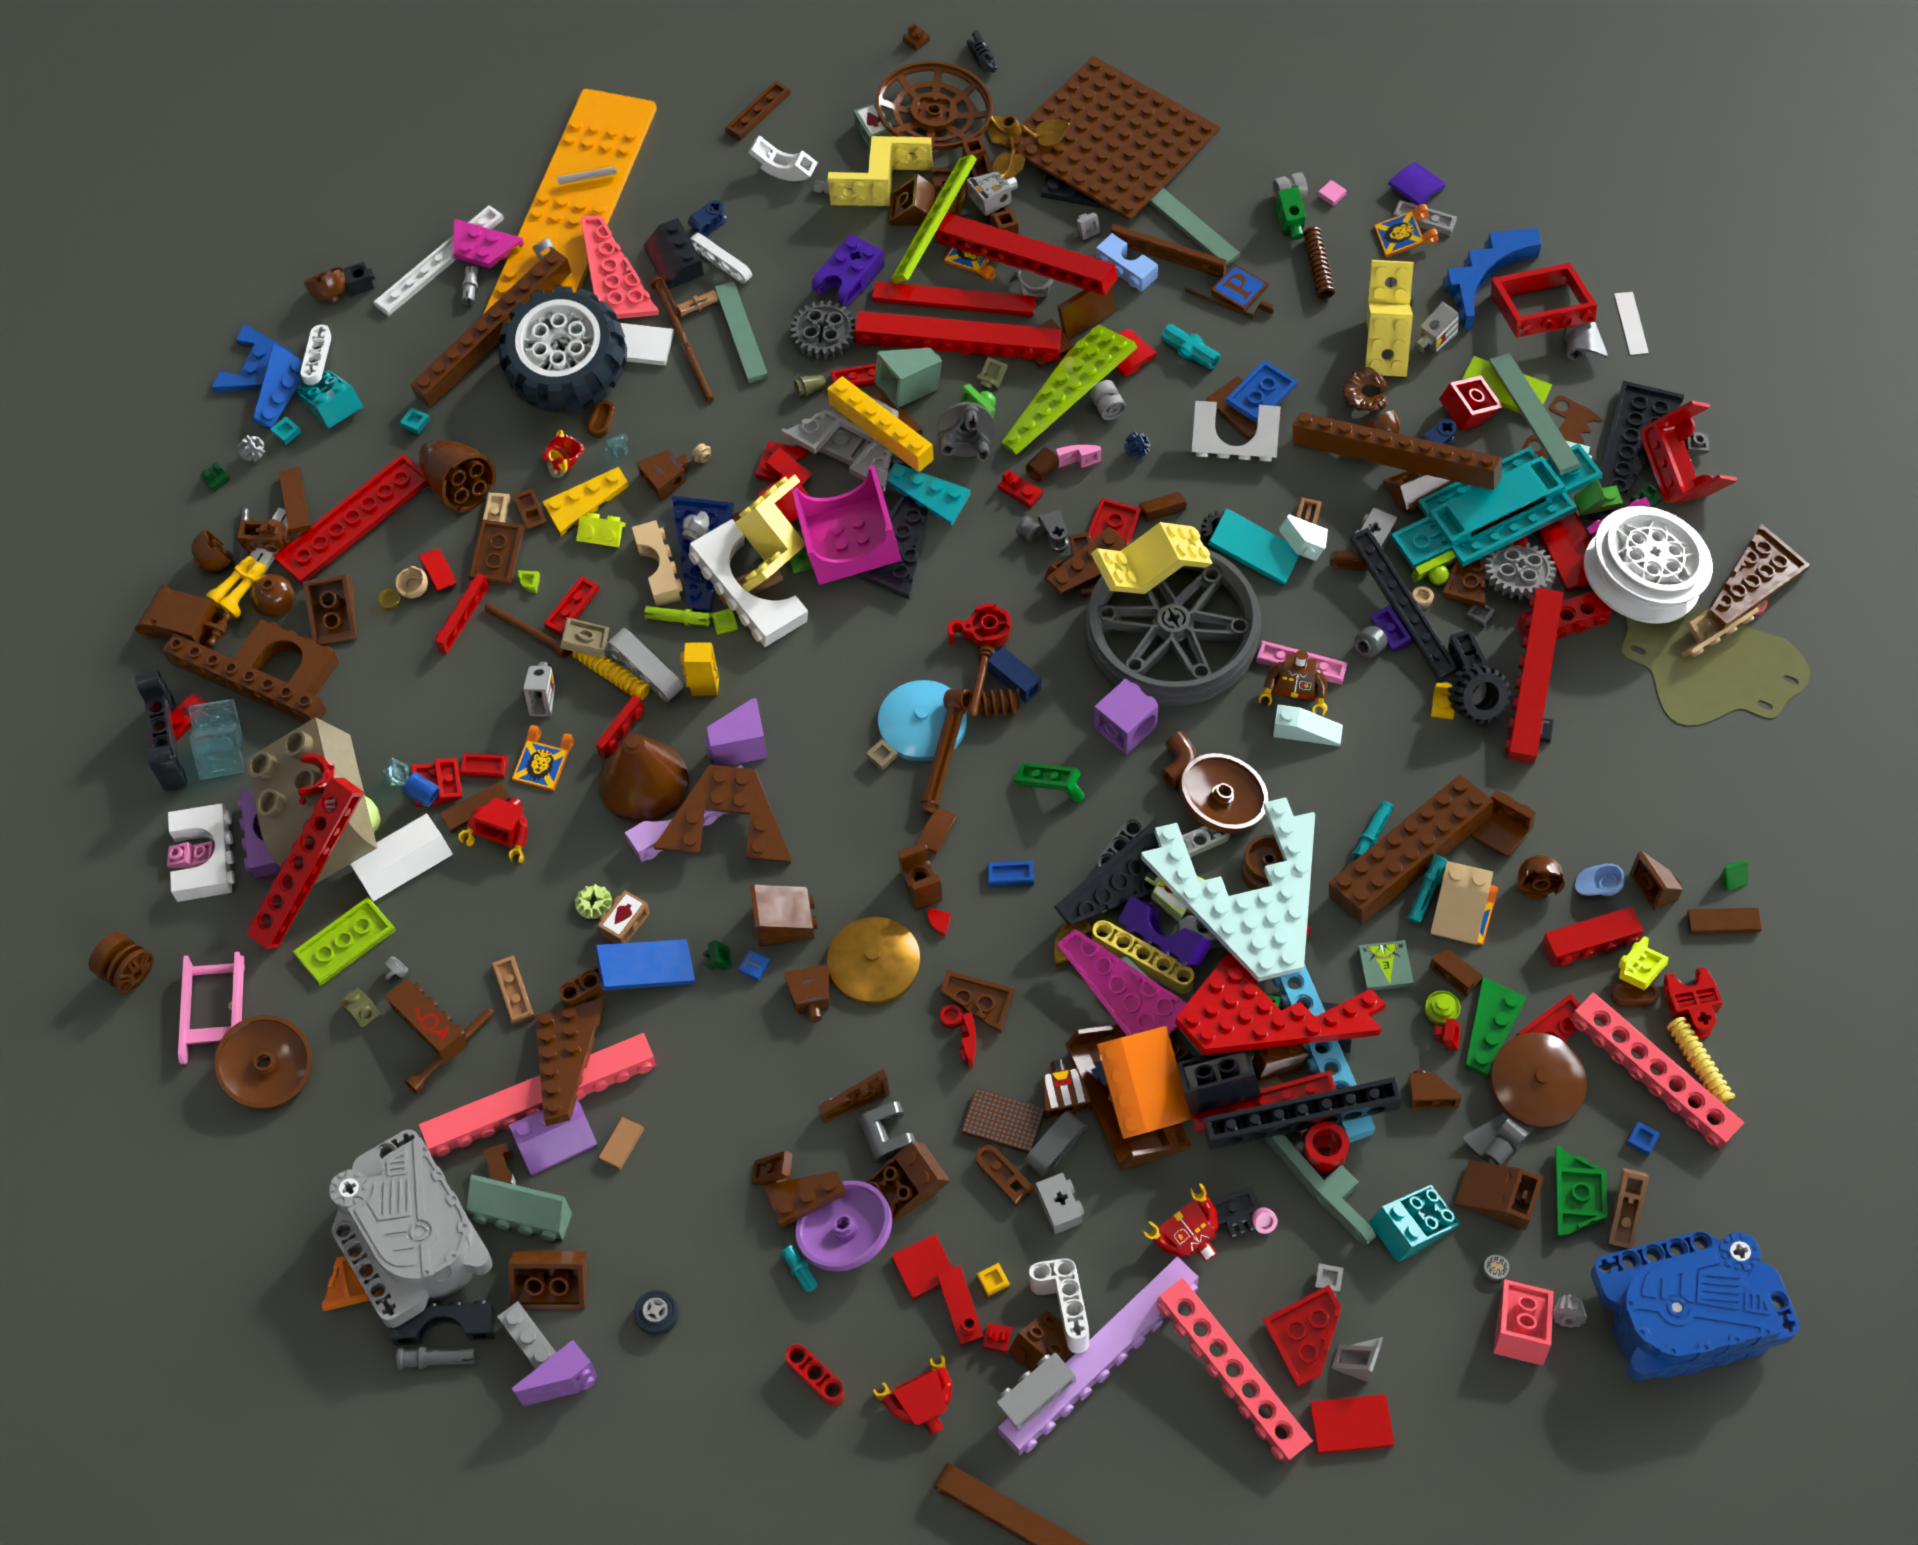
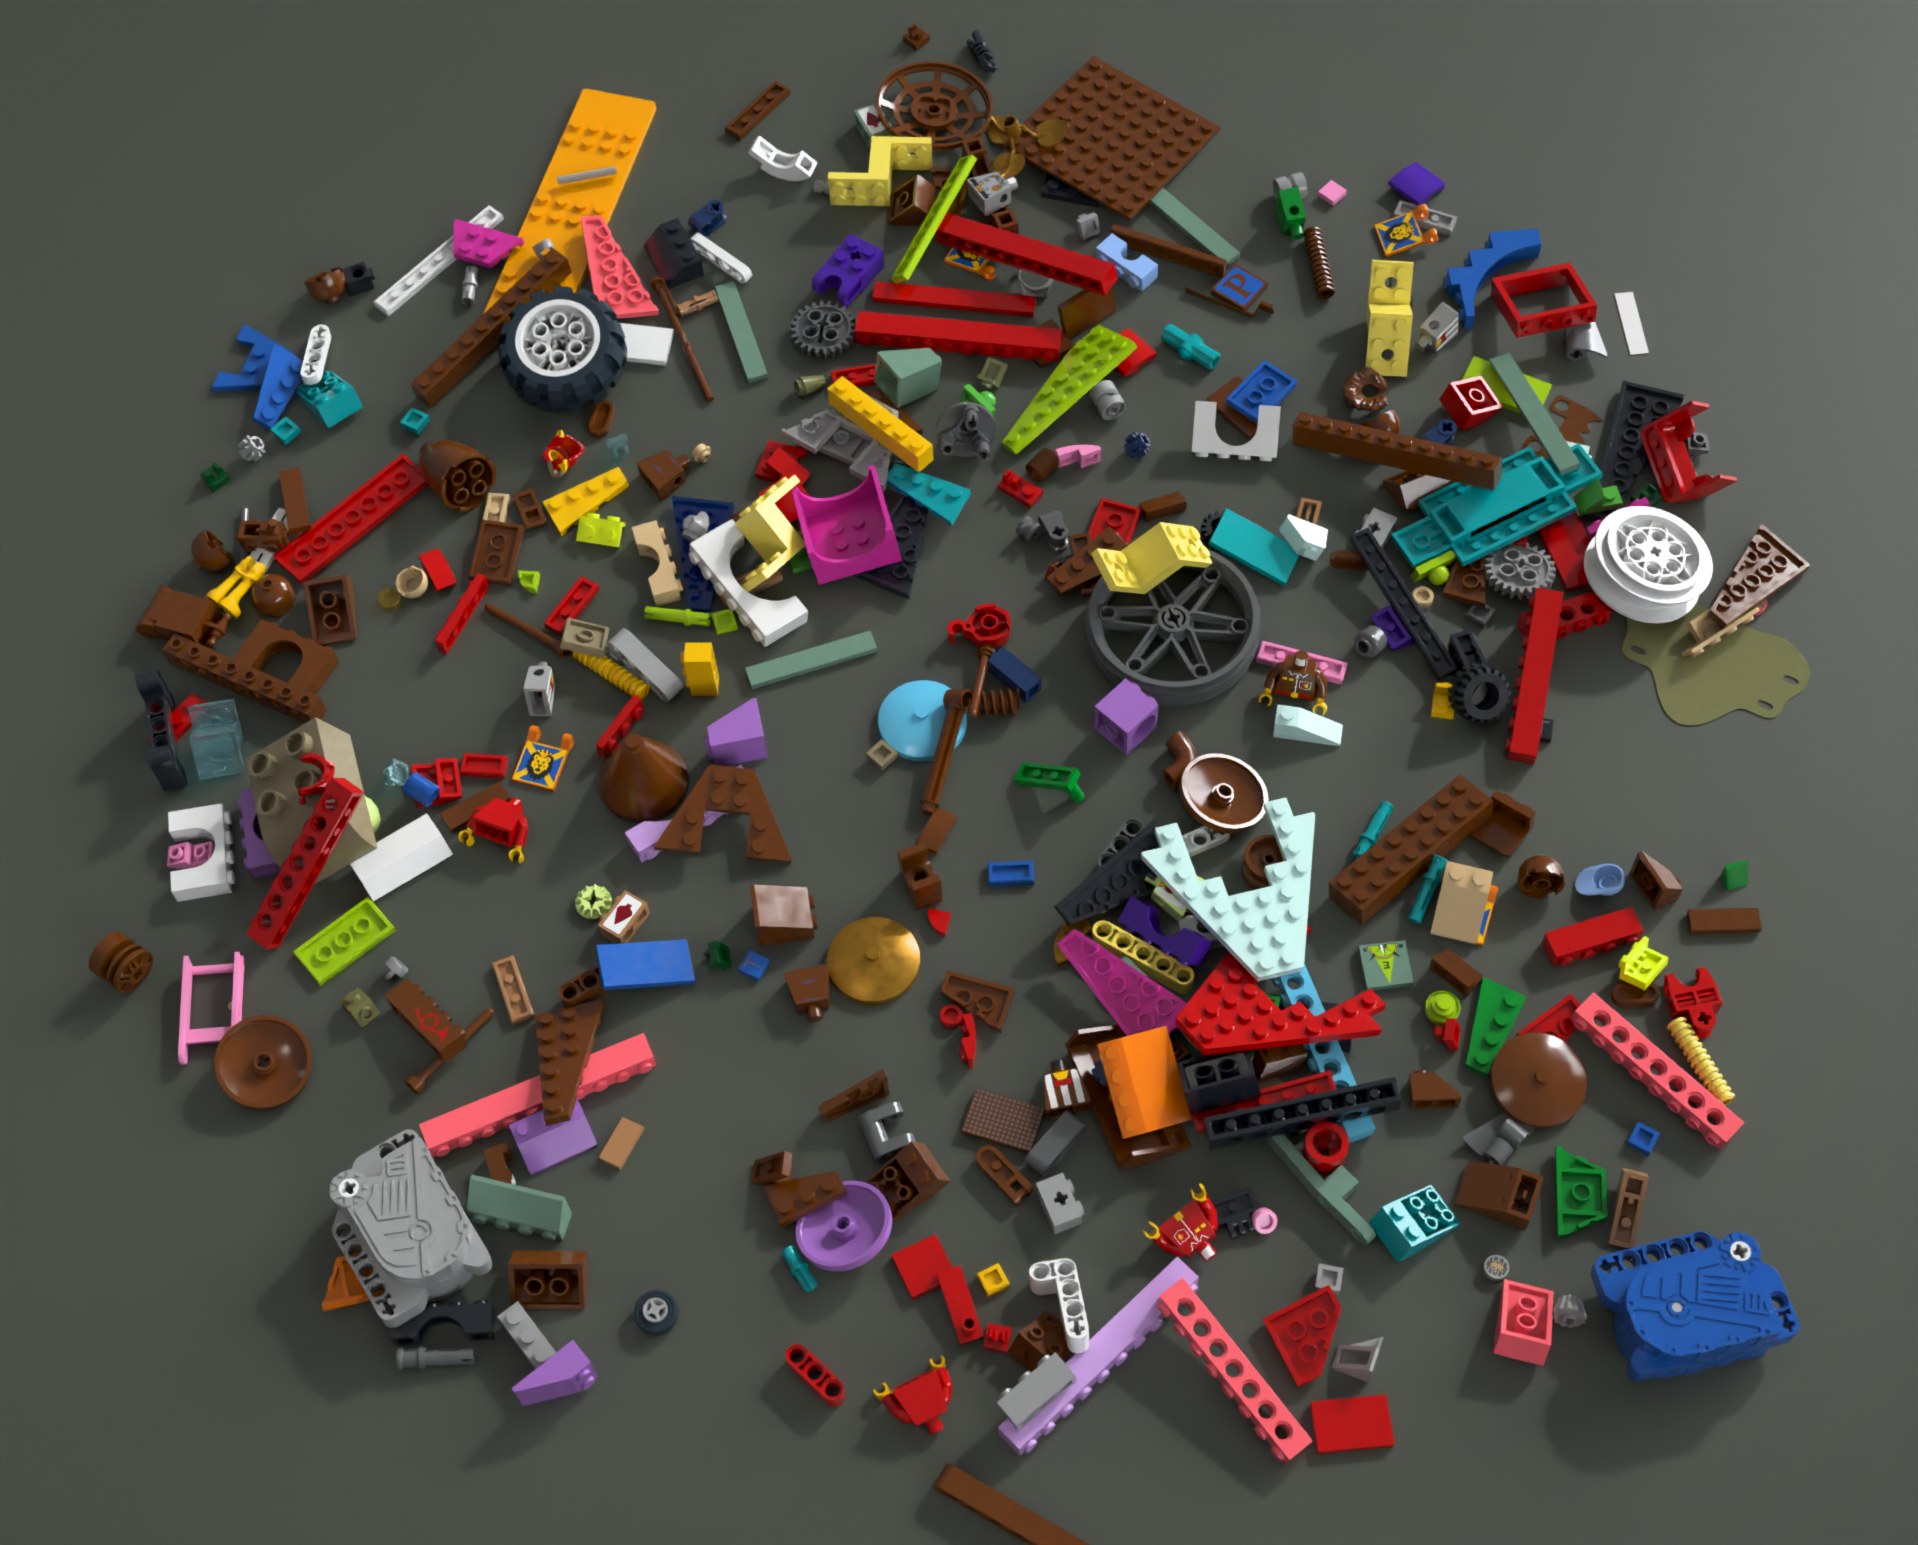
none -> sand green tile [745,630,877,689]

